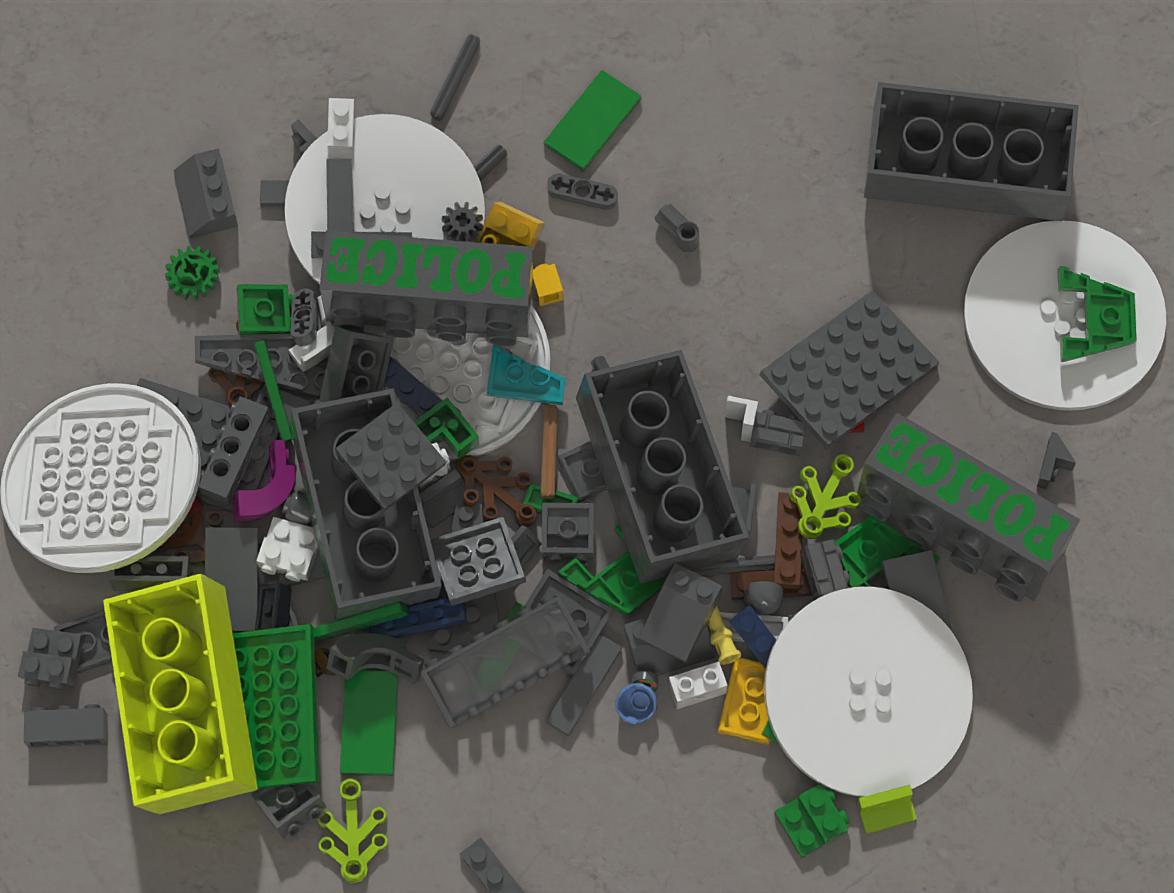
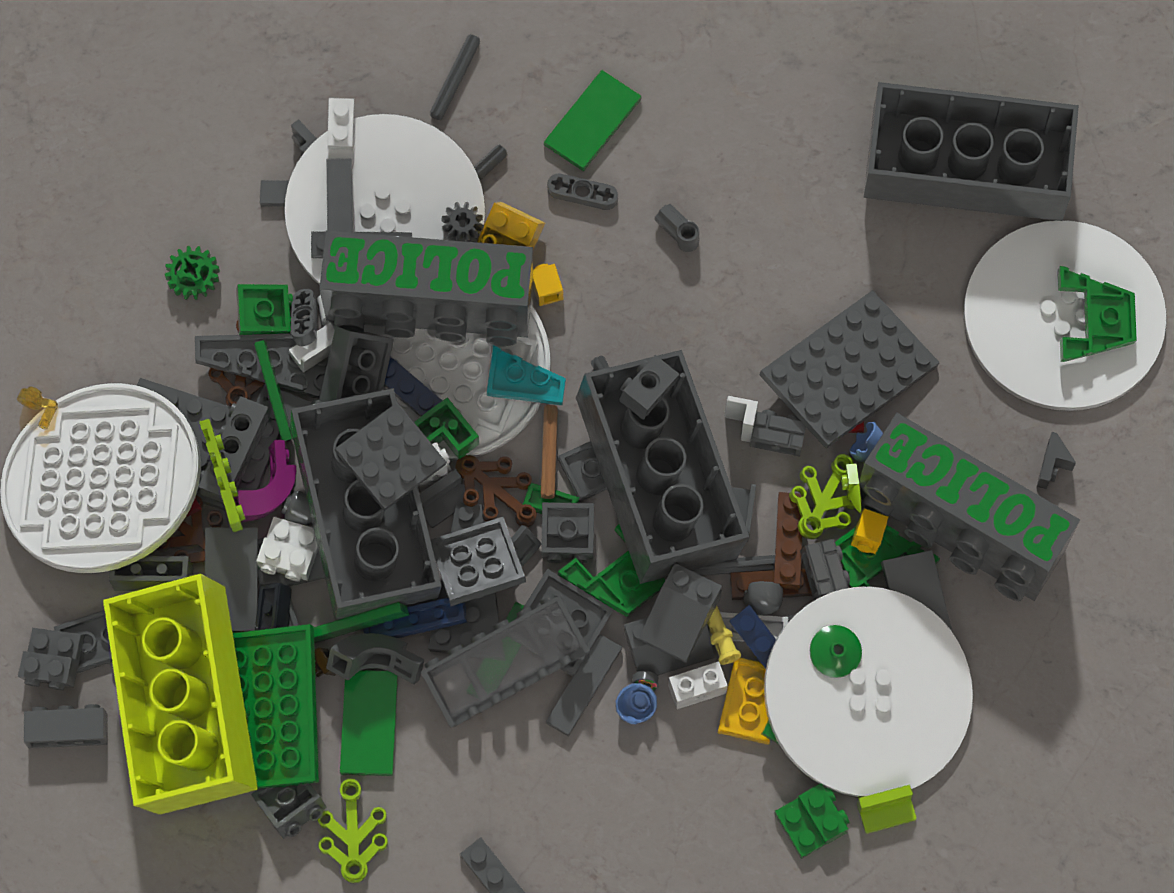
dark grey slope [174,148,238,238] -> none
none -> clear yellow plate [17,387,58,430]
none -> lime wing [199,419,246,532]
none -> dark grey brick [619,355,679,420]
none -> green dish [810,625,862,678]
none -> lime plate [841,464,862,513]
none -> medium blue hair [849,422,883,462]
none -> yellow brick [851,508,888,554]

